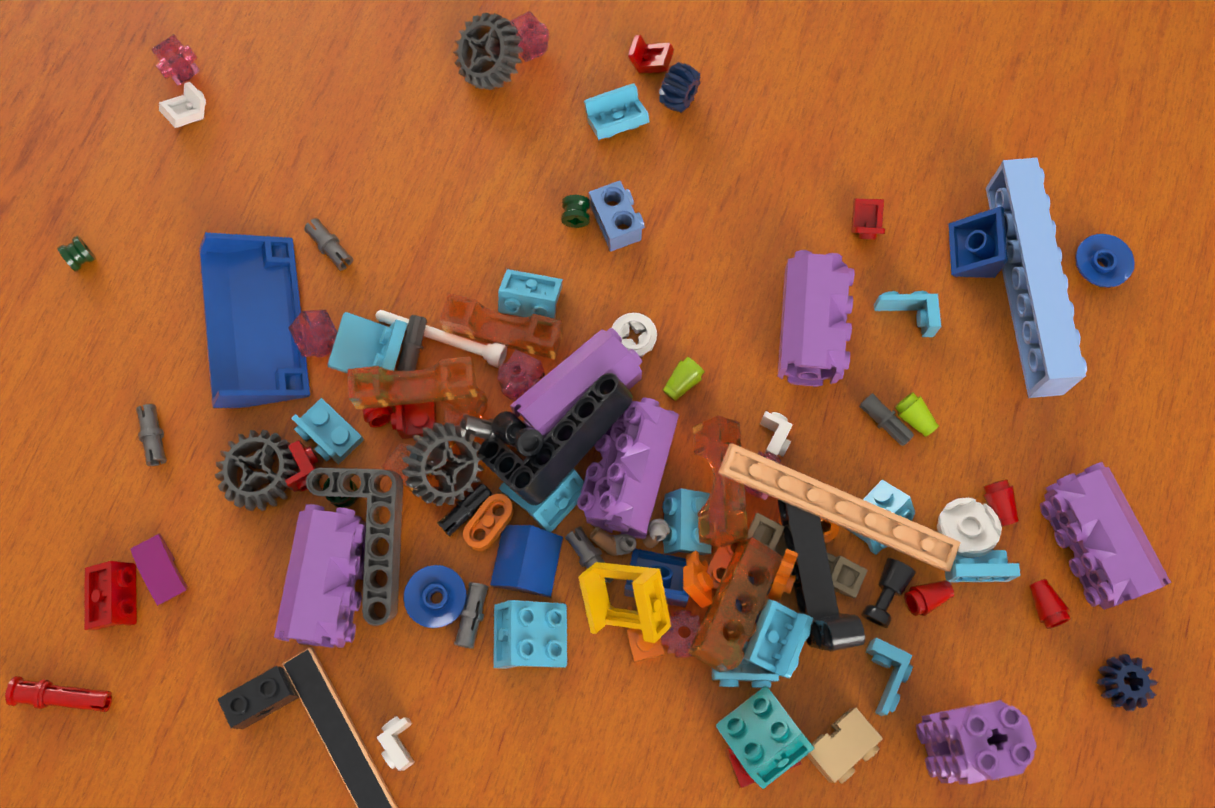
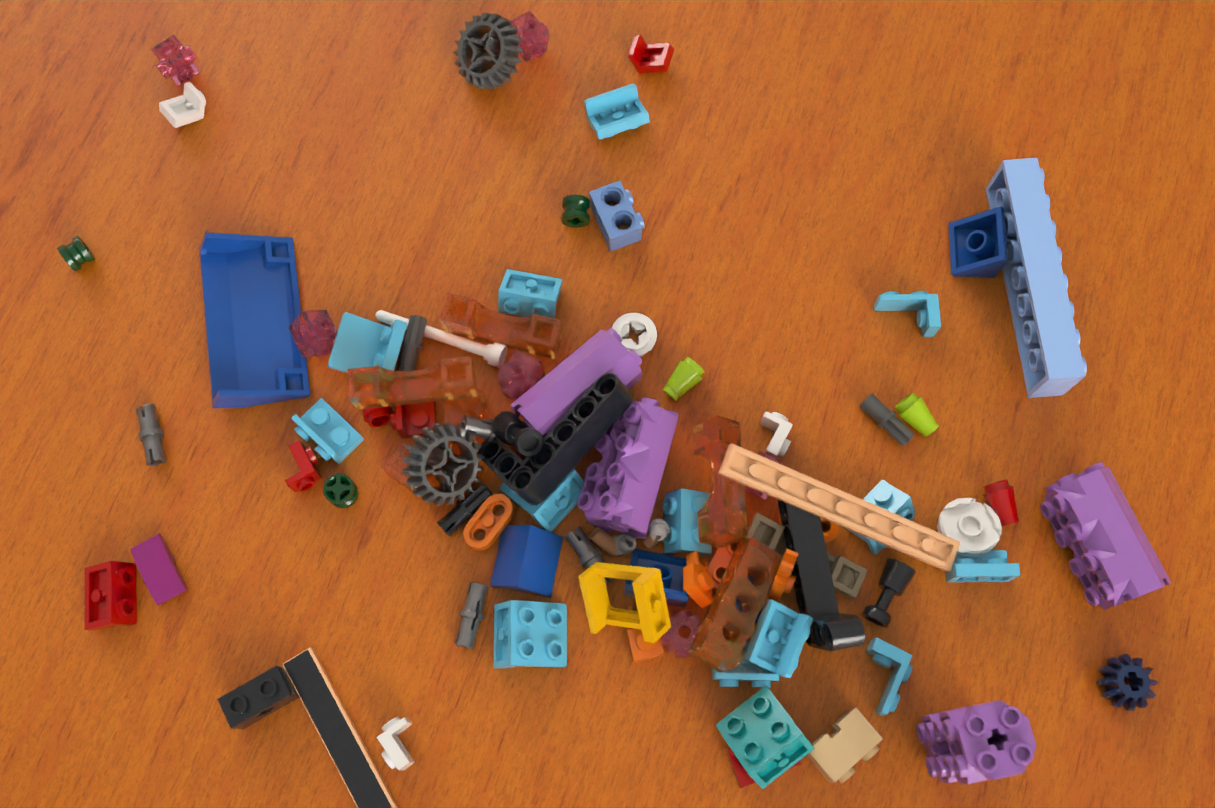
red pin [5,676,112,712] -> none
dark grey gear [215,430,298,511] -> none
medium lavender brick [274,504,366,648] -> none
flat silver pin [304,218,353,270] -> none
dark grey beam [306,468,403,626] -> none
blue dish [404,565,467,628] -> none
dark blue gear [659,62,700,112] -> none
medium lavender brick [777,250,855,387] -> none
red bracket [851,198,885,239] -> none
red cone [904,580,954,616] -> none
red cone [1029,579,1071,629] -> none
blue dish [1075,234,1135,288] -> none

